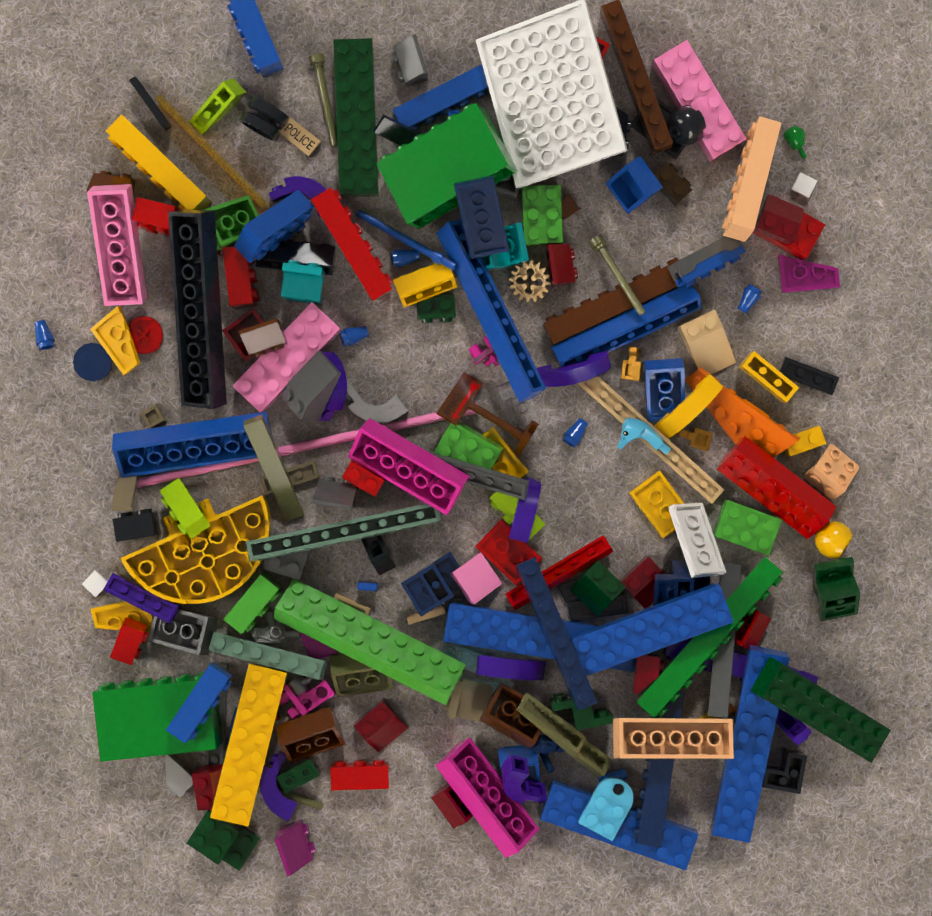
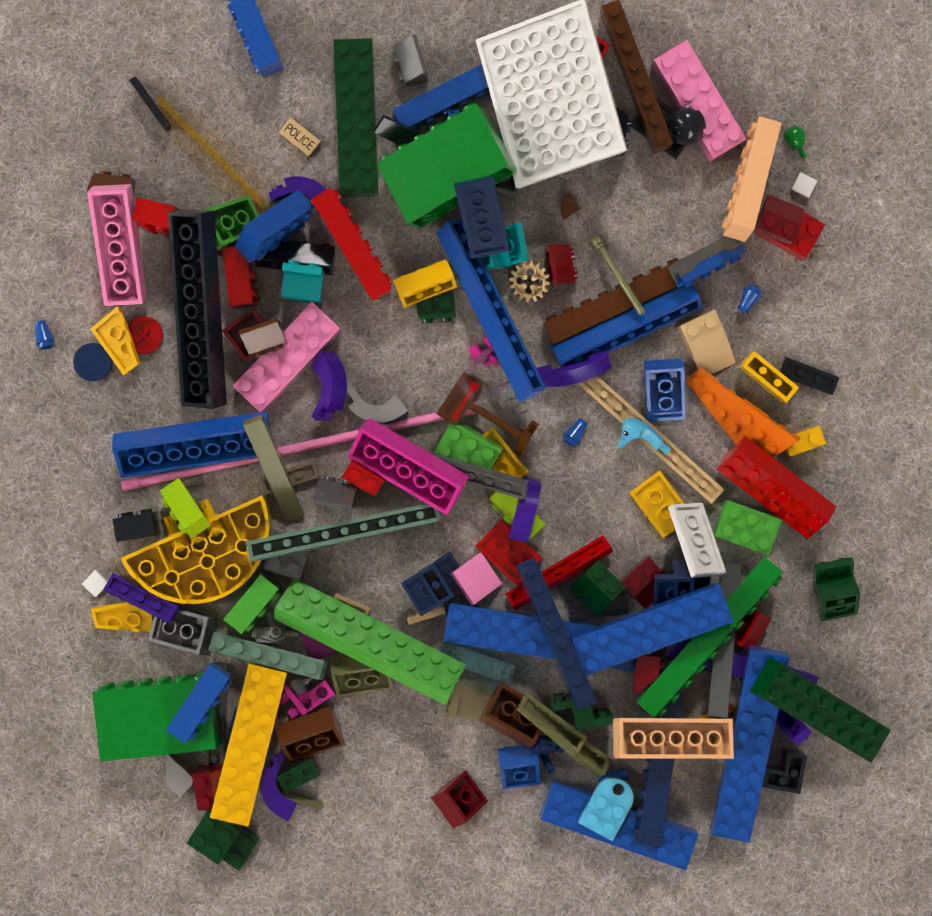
yellow brick [106,114,212,210] -> none
red brick [109,617,148,665] -> none
dark tan tile [111,473,139,511] -> none
dark tan tile [140,404,167,429] -> none
lime slope [190,78,247,135] -> none
black wheel [239,96,289,142] -> none
magenta slope [275,819,316,877] -> none
dark grey slope [281,351,341,421] -> none
olive piece [309,53,338,147] -> none
red brick [330,759,389,791] -> none
blue cone [339,326,369,347] -> none
dark red slope [353,699,408,752] -> none
blue bar [356,209,457,271] -> none
blue tile [357,581,378,591] -> none
black slope [361,535,396,576] -> none
blue cone [390,249,420,268] -> none
dark pink brick [435,737,539,858] -> none
dark purple slope [476,655,546,680] -> none
dark purple arch [501,754,547,804] -> none
bright green brick [521,185,563,247] -> none
blue piece [605,156,663,214] -> none
pearl gold plate [621,347,644,381] -> none
dark brown brick [653,162,692,206] -> none
yellow slope [654,373,723,439] -> none
pearl gold plate [676,427,713,451] -> none
magenta wing [778,254,840,293] -> none
light nougat bracket [803,444,859,501] -> none
yellow helmet [815,521,853,559] -> none

